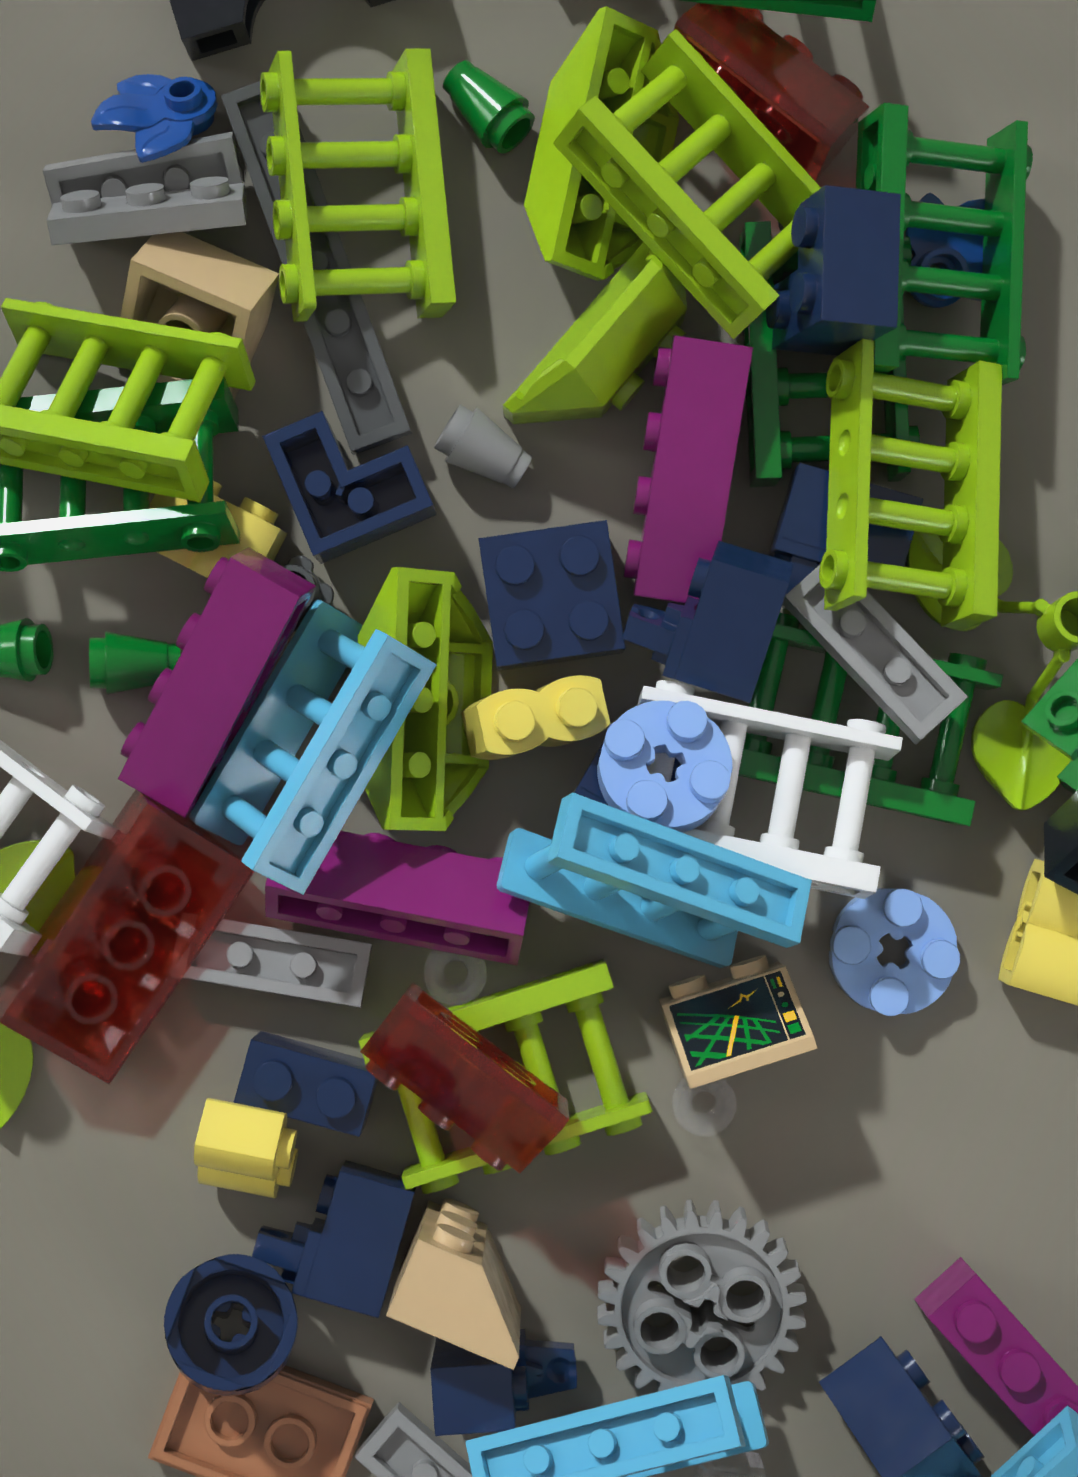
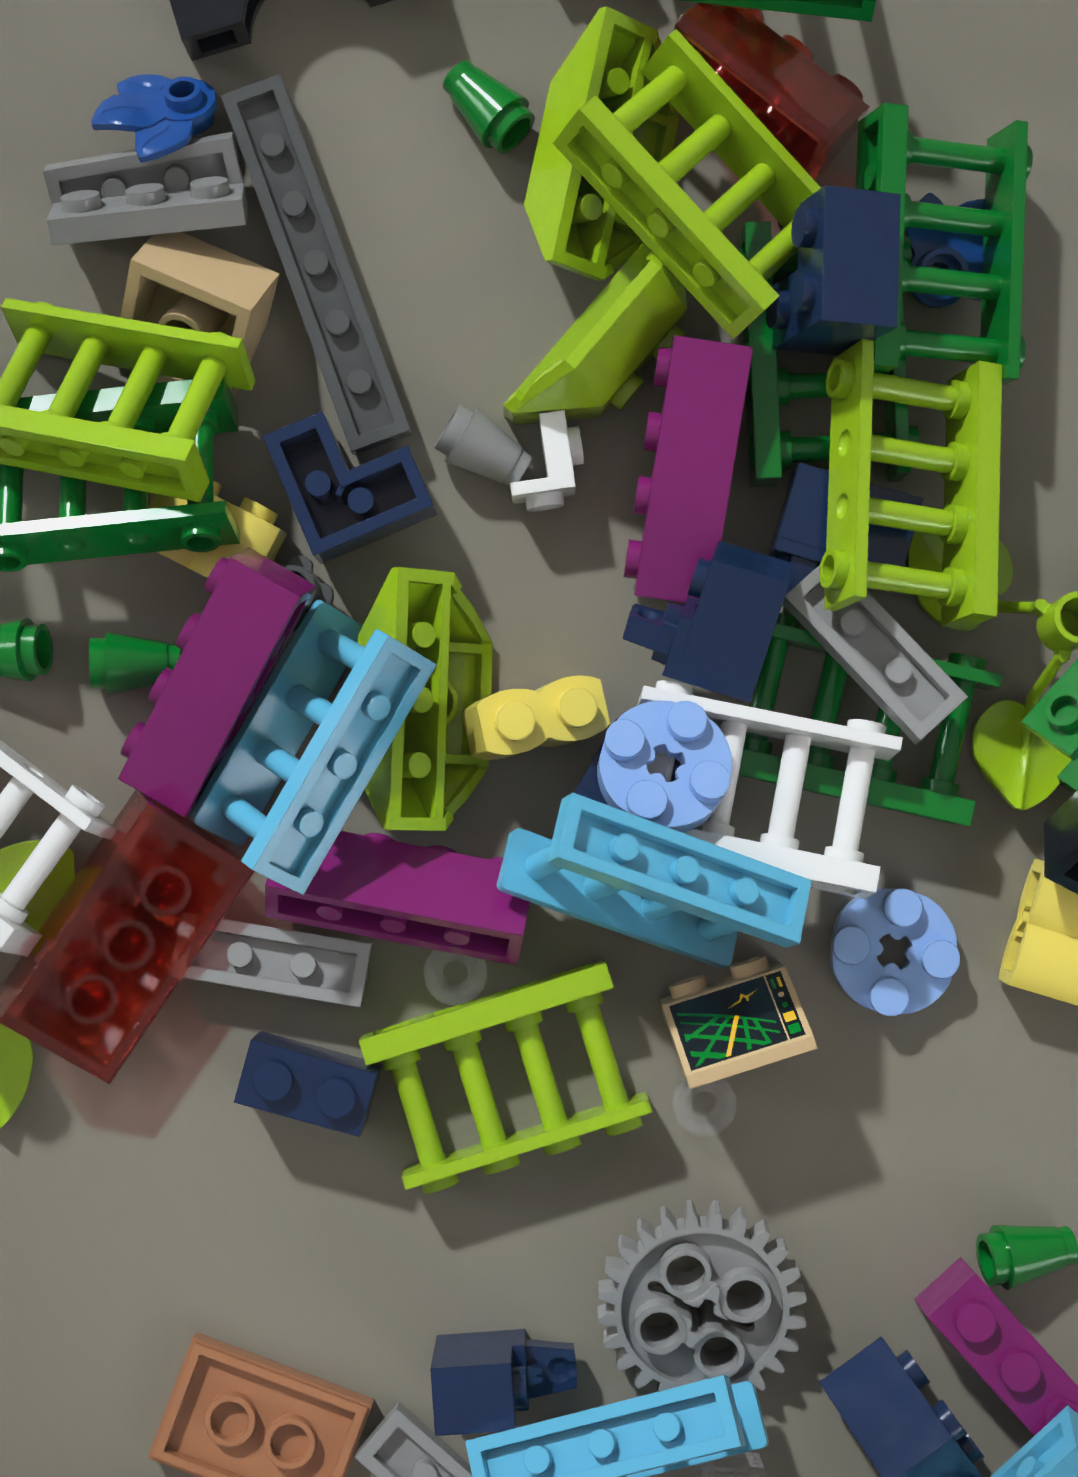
dark blue brick [164,1254,298,1396] -> none
light yellow brick [194,1098,298,1198] -> none
dark blue hinge [252,1160,416,1318] -> none
lime fence [260,48,456,322] -> none
clear red slope [360,982,569,1174] -> none
tan slope [386,1198,521,1370] -> none
dark blue brick [478,520,625,671] -> none
none -> white bracket [510,410,584,512]
none -> green cone [976,1225,1078,1290]

